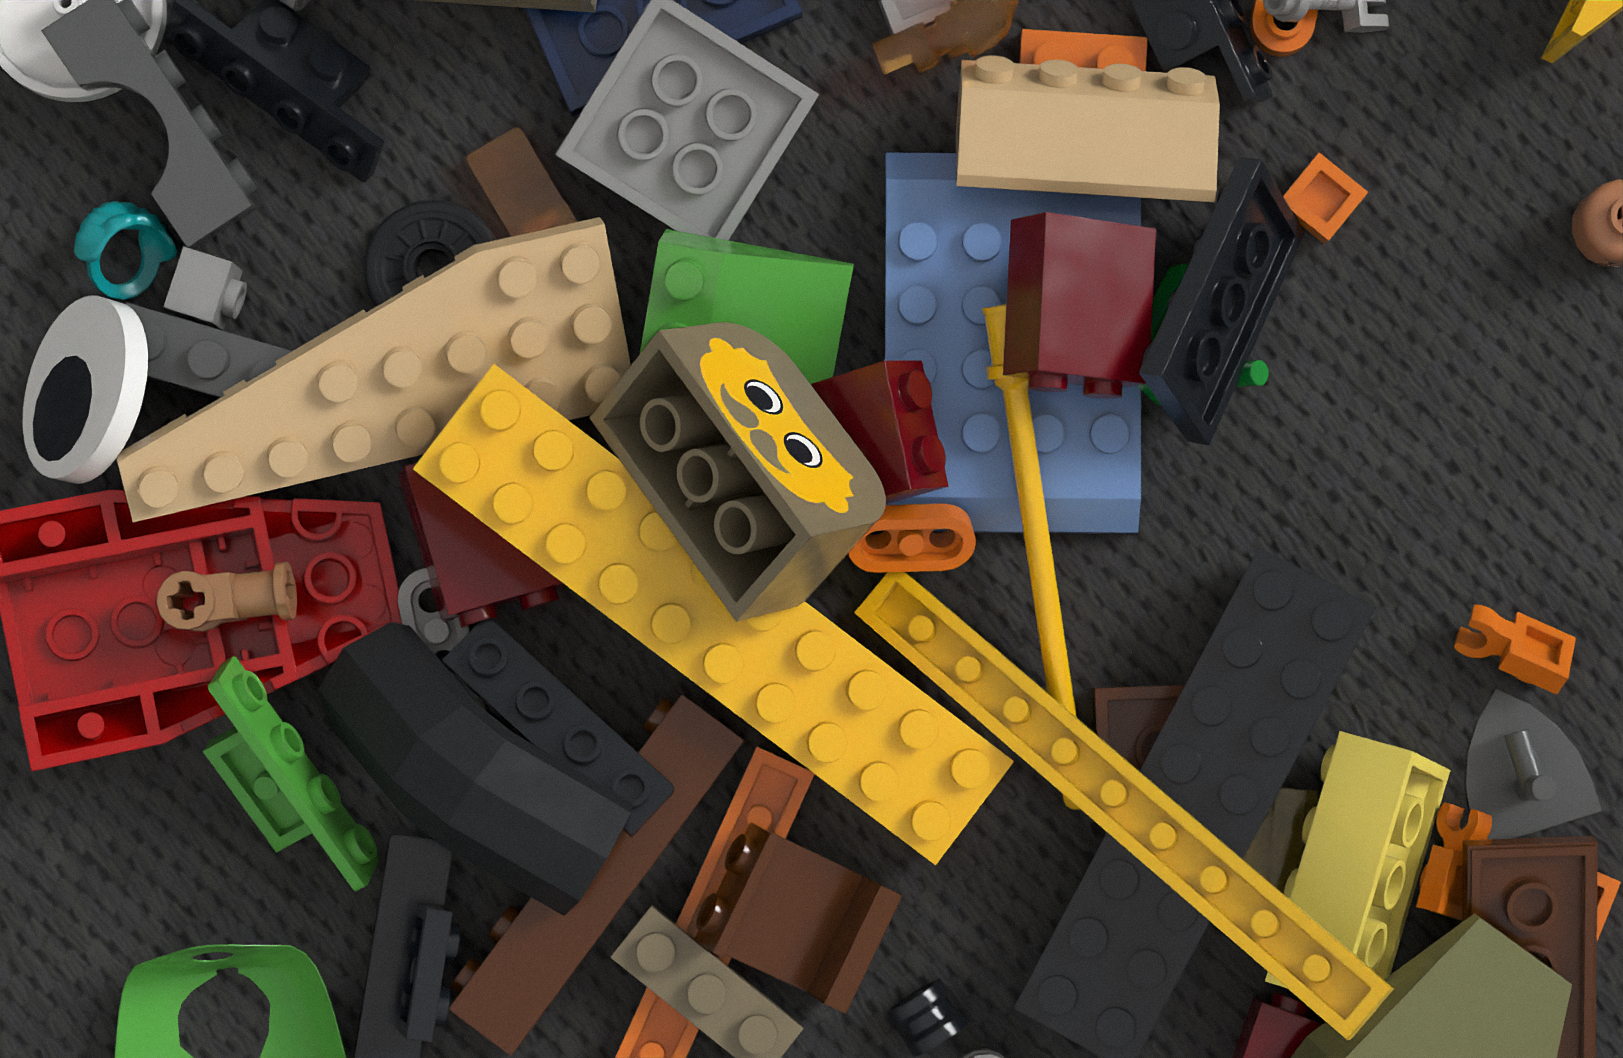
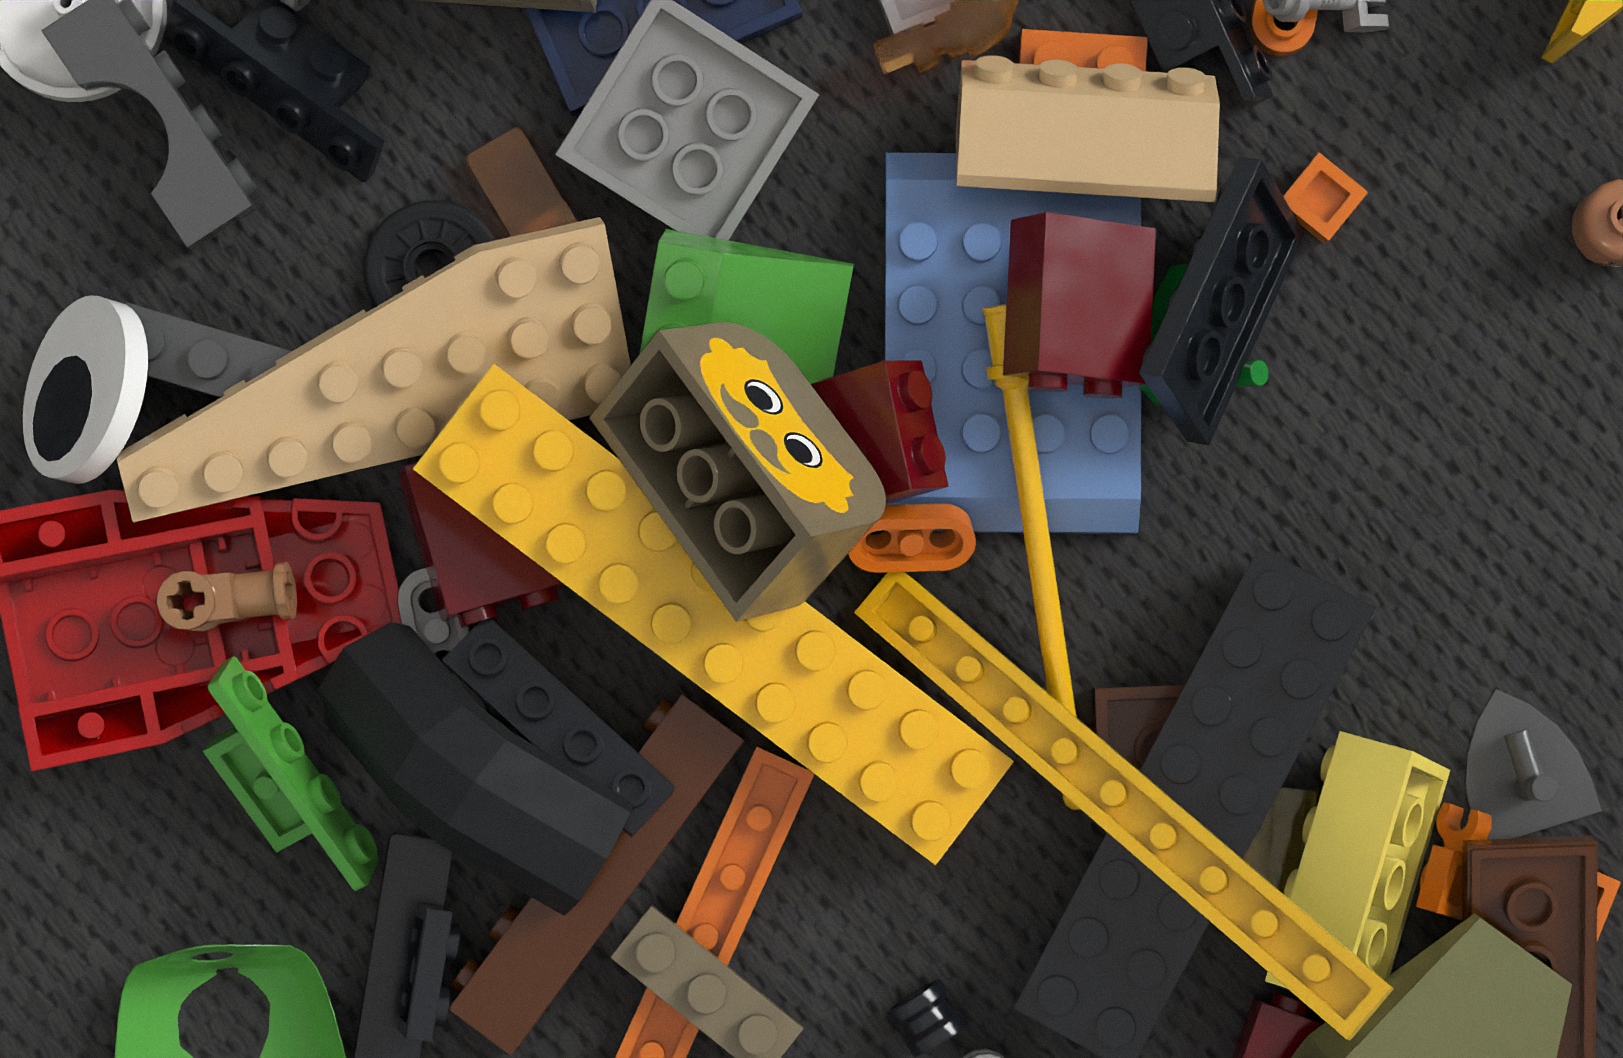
teal piece [74,201,177,300] -> none
light grey plate [163,246,247,330] -> none
reddish brown panel [694,822,902,1014] -> none
orange plate [1454,604,1576,695] -> none

